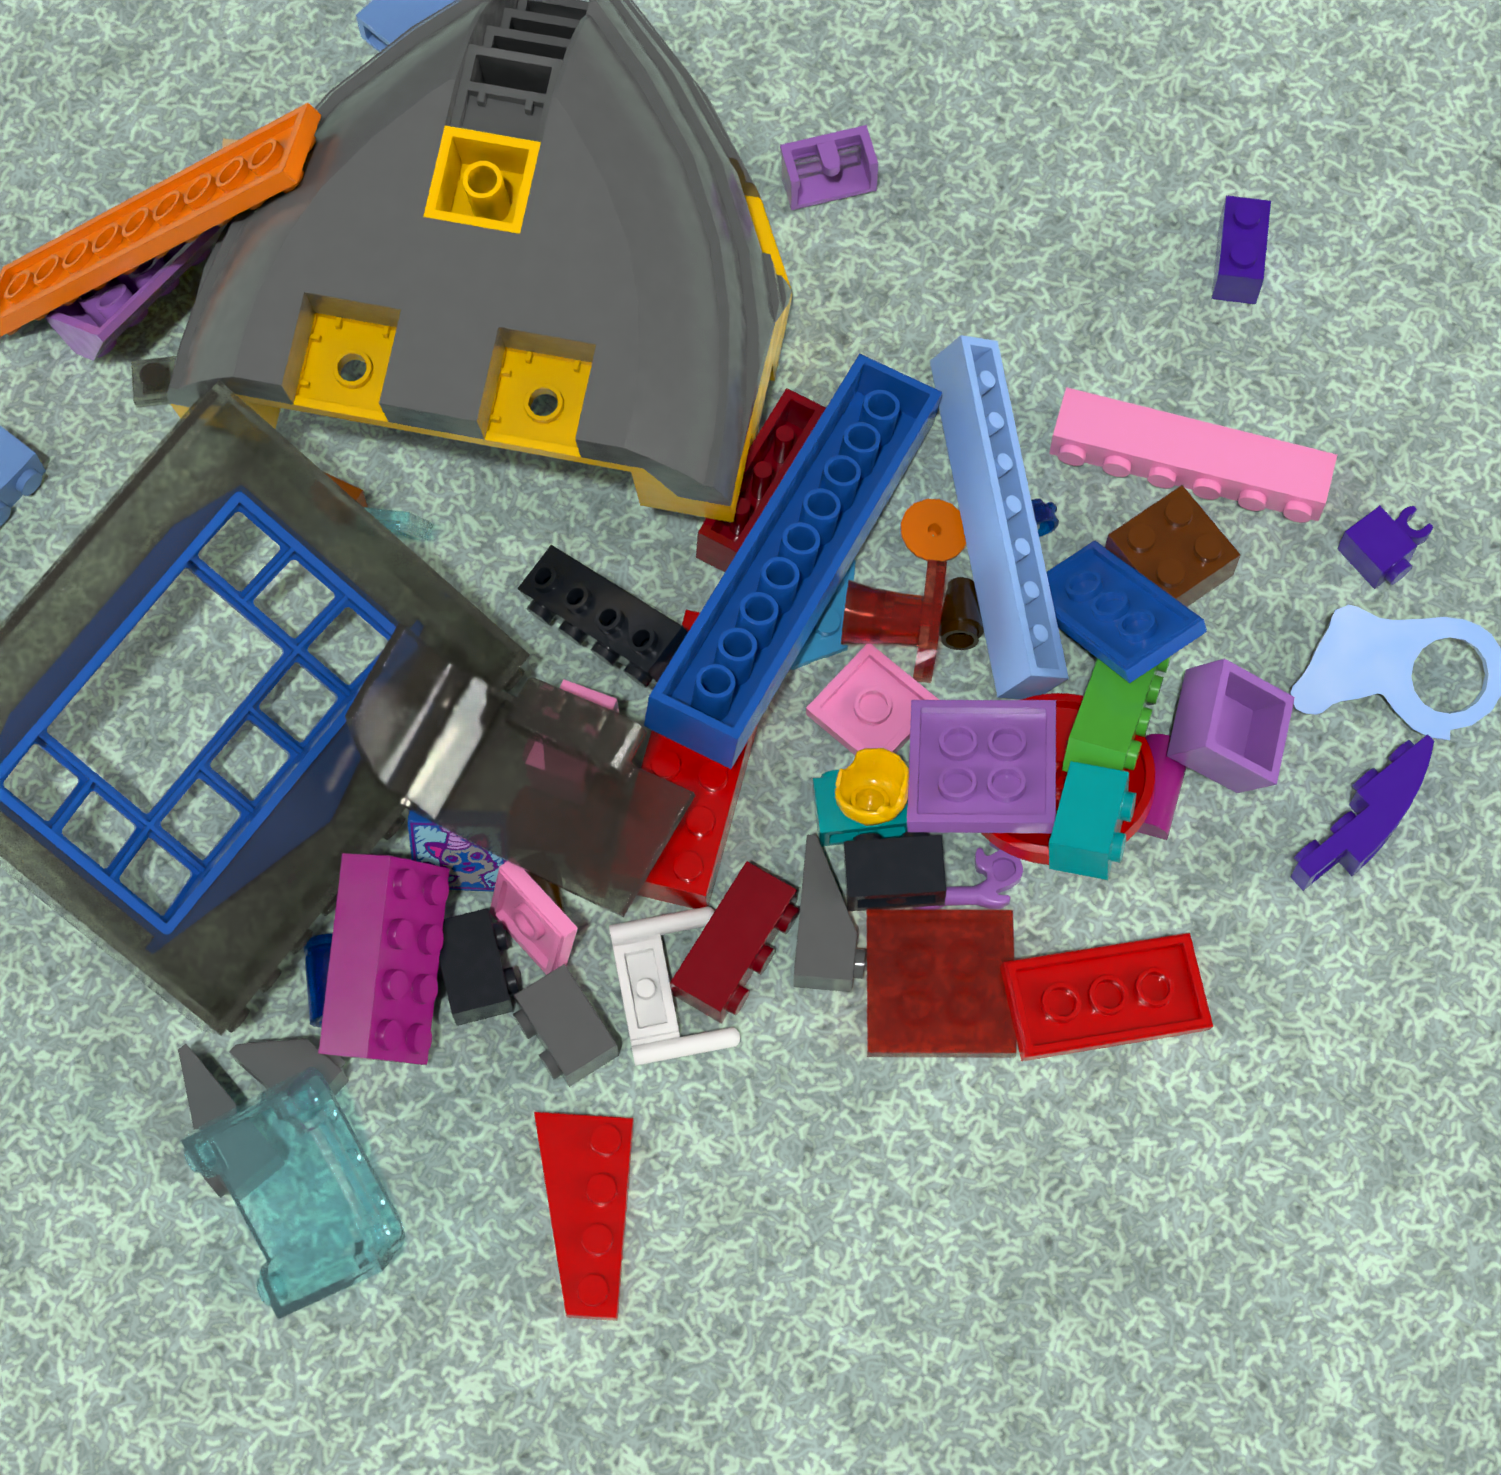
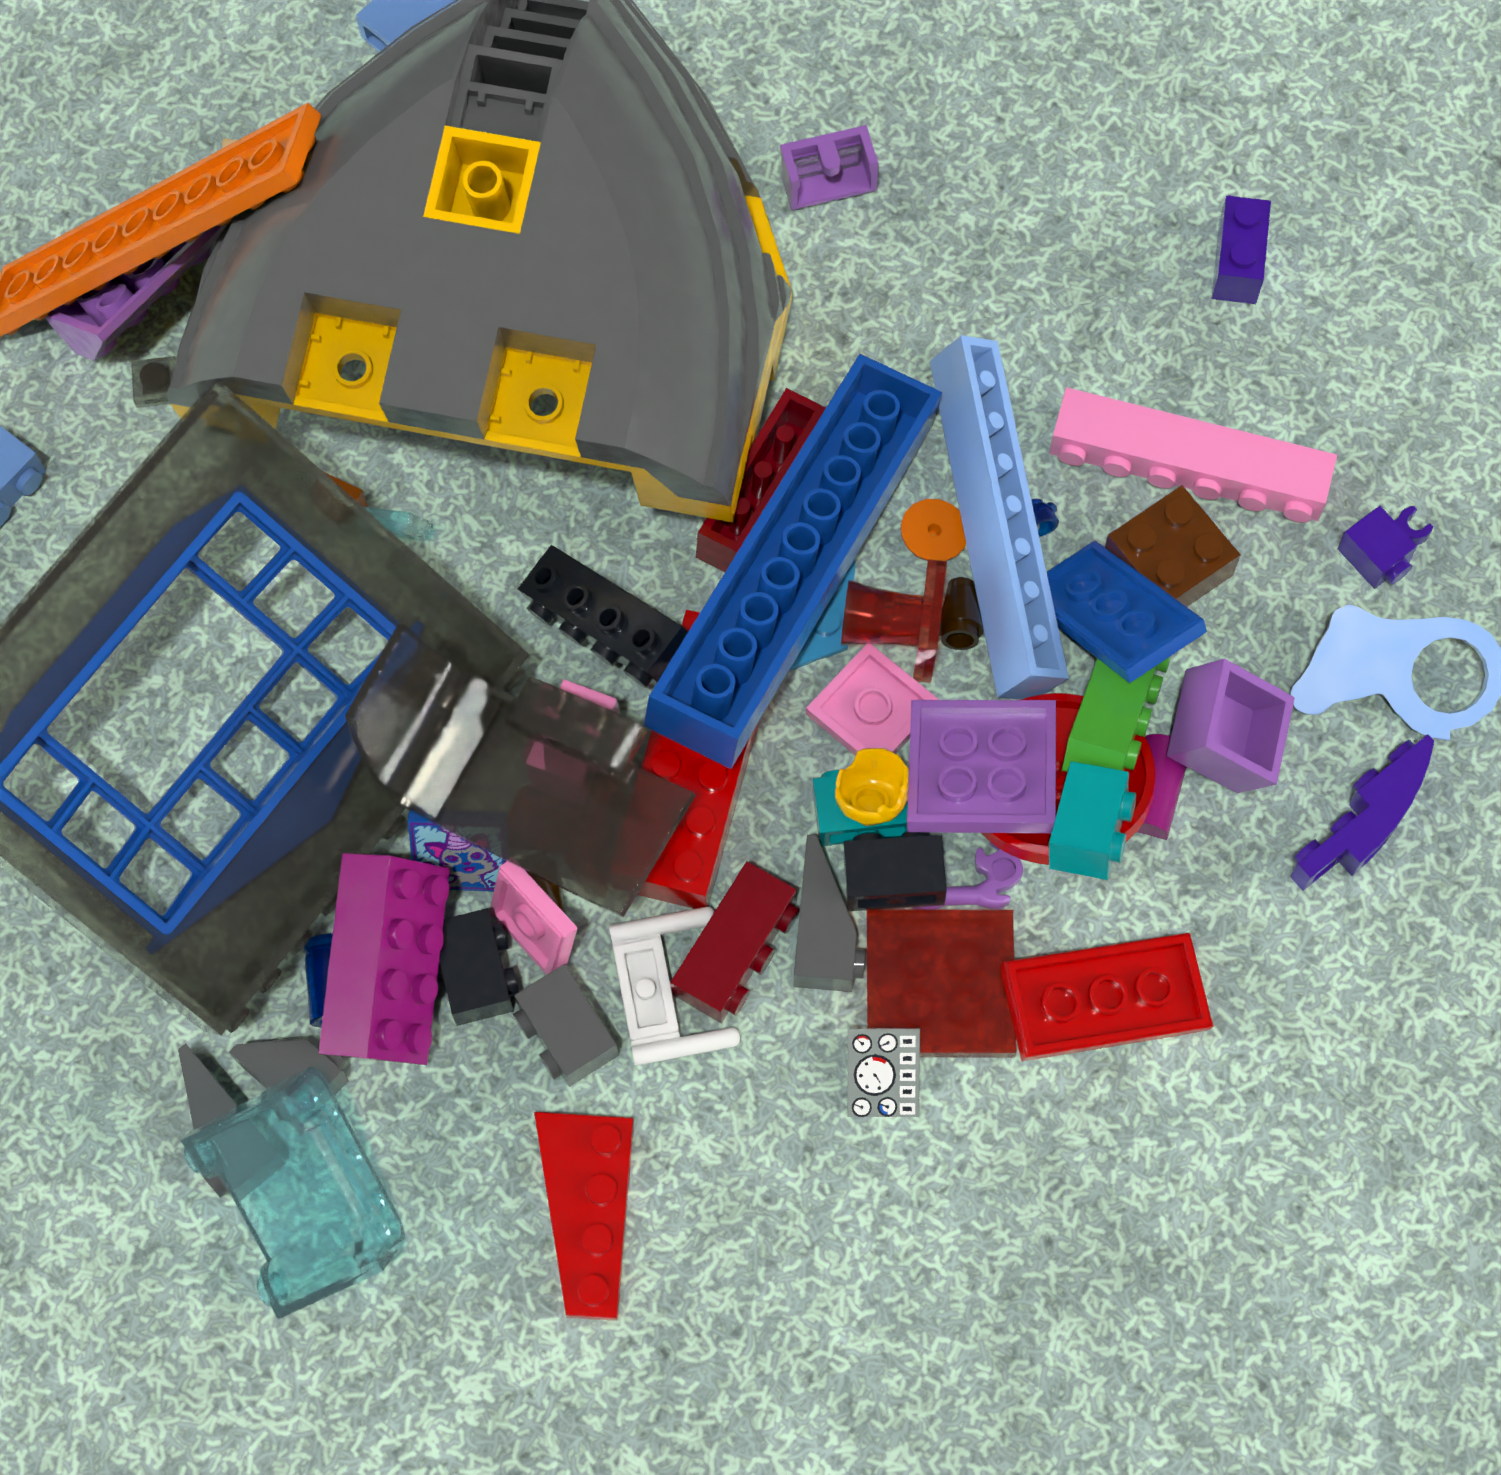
none -> sticker [847,1028,920,1117]

